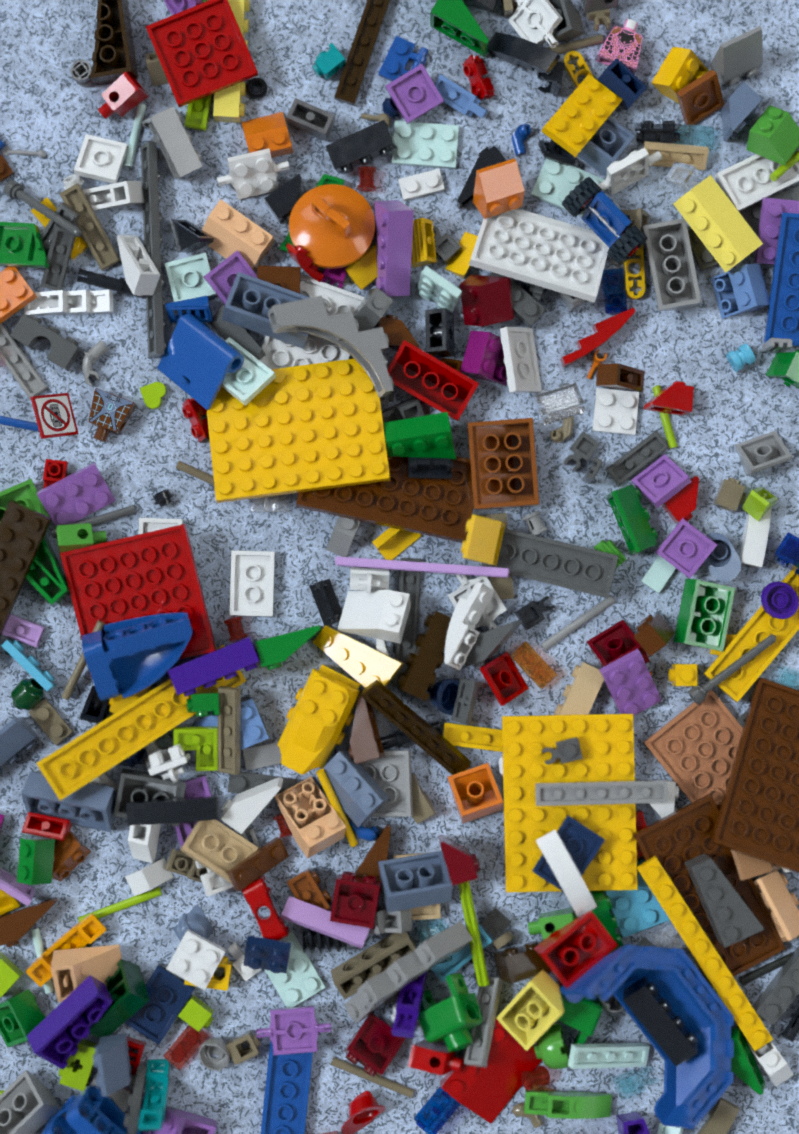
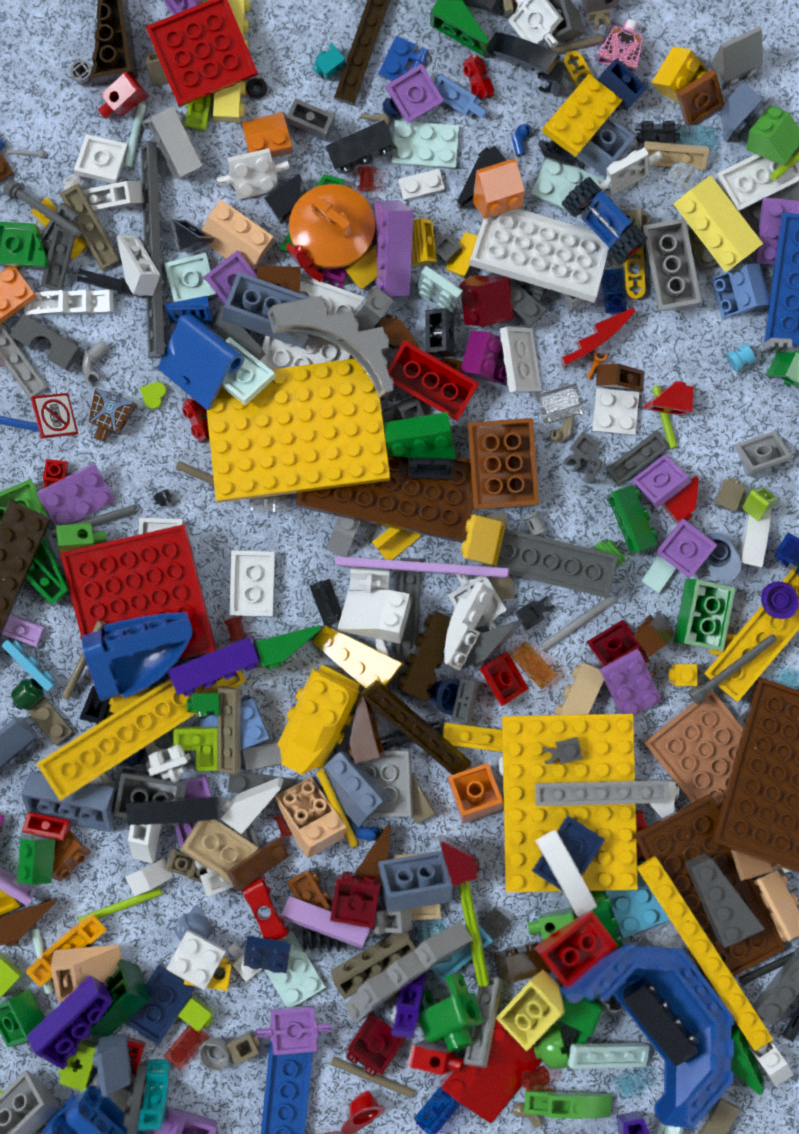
dark tan tile [493,930,514,950] -> none

